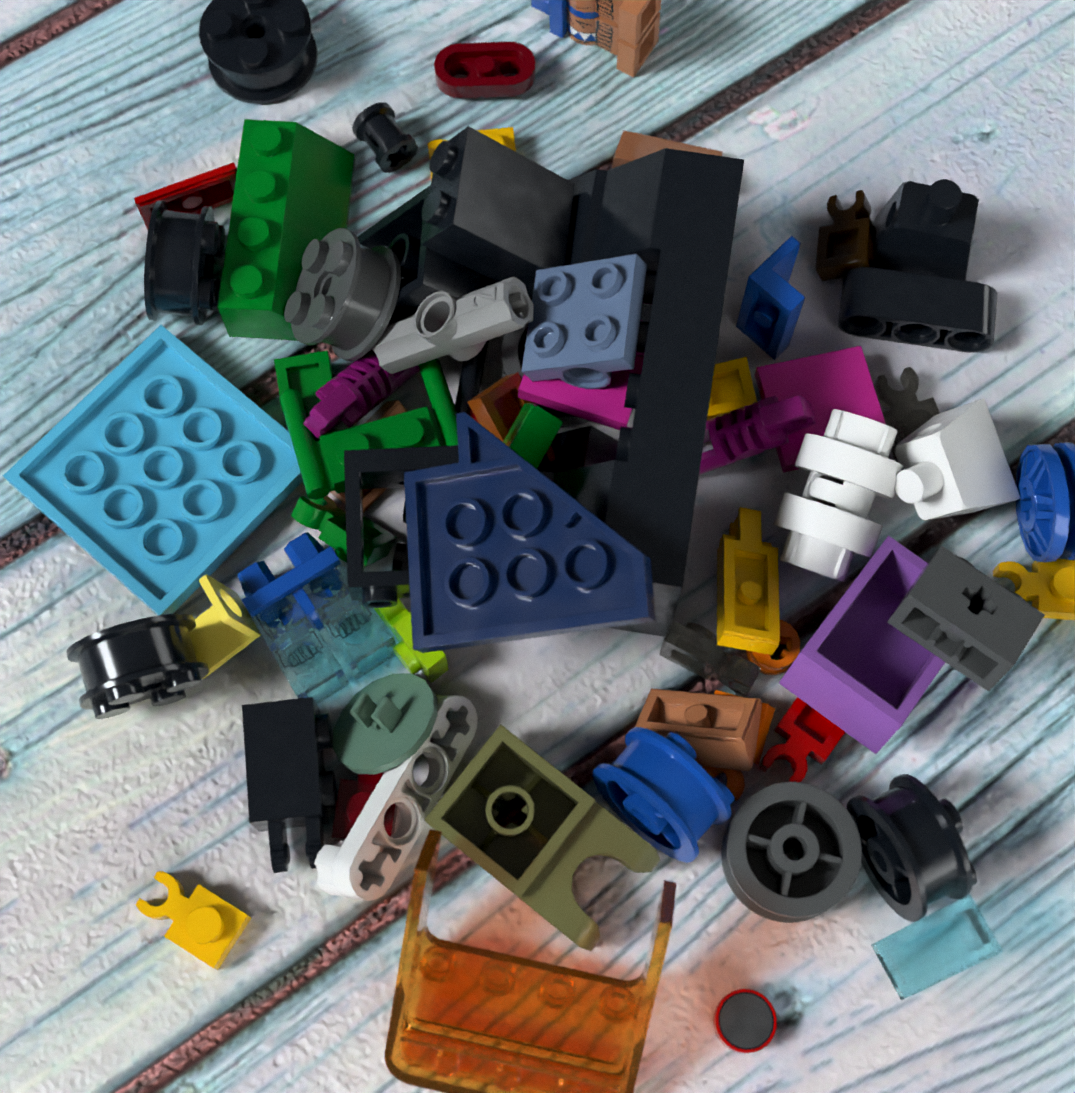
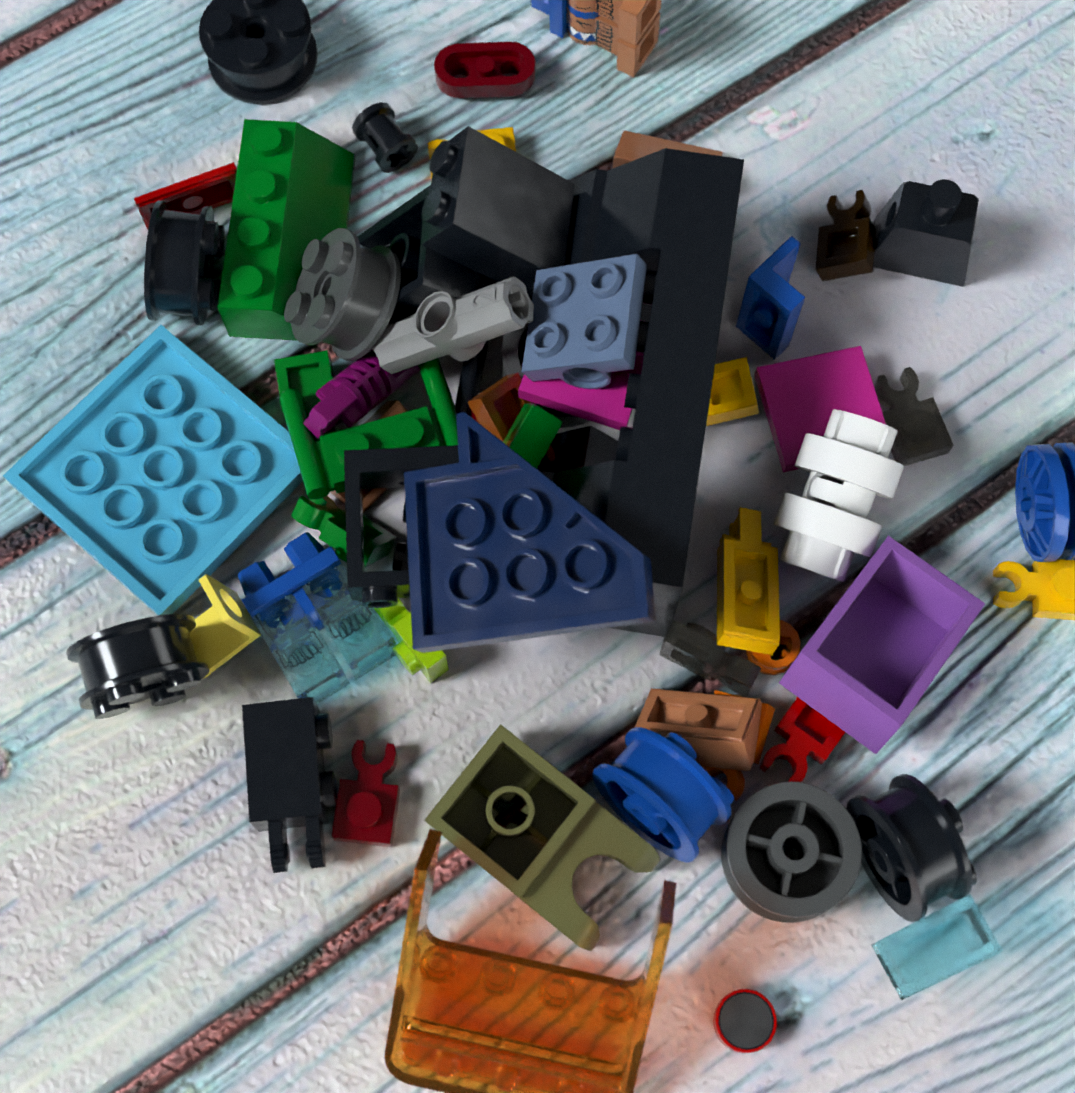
yellow plate [136,871,252,970] -> none
white beam [314,695,478,901] -> none
sand green piece [332,673,438,775] -> none
magenta hinge [699,395,815,475] -> none
black beam [838,267,998,353] -> none
dark grey brick [887,546,1045,692] -> none
white torso [895,398,1020,521] -> none

